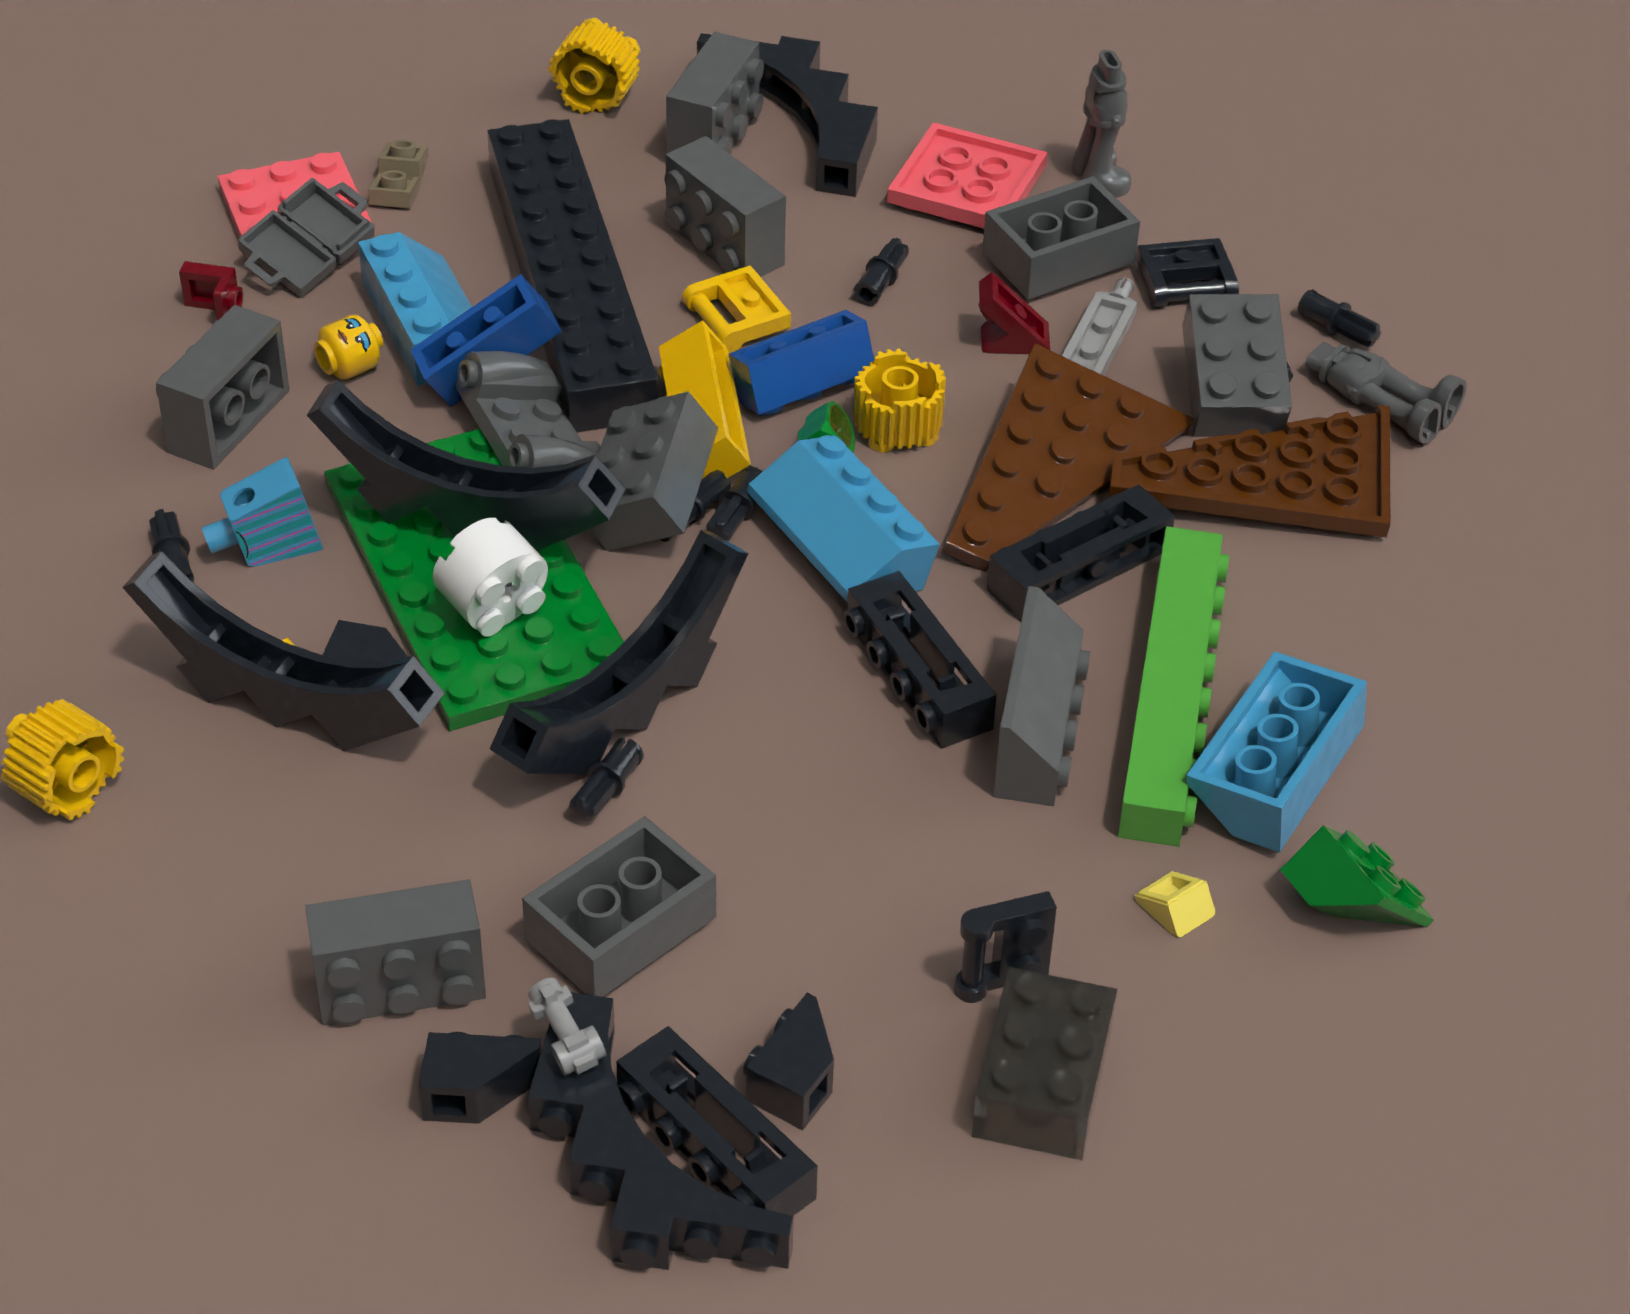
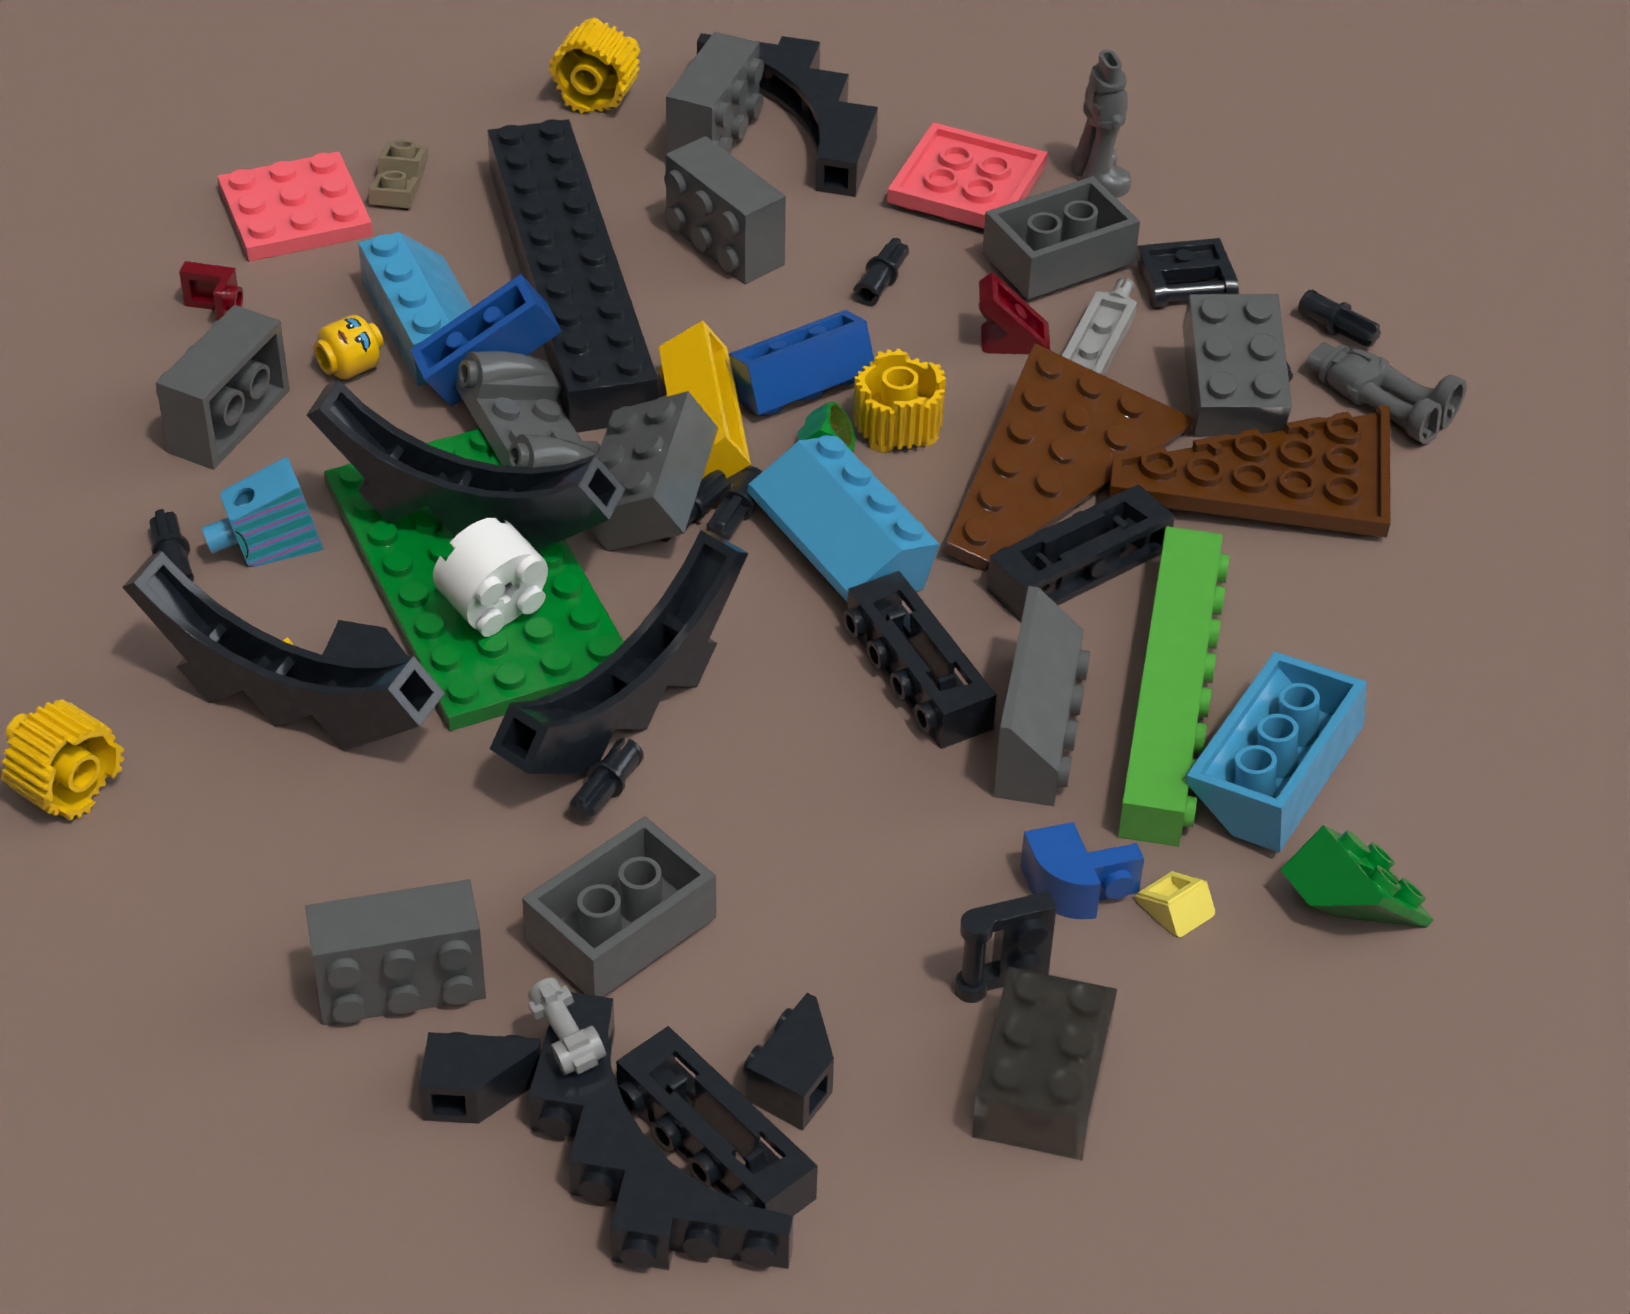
dark grey piece [238,178,374,298] -> none
yellow plate [681,265,791,354] -> none
none -> blue brick [1020,822,1144,920]

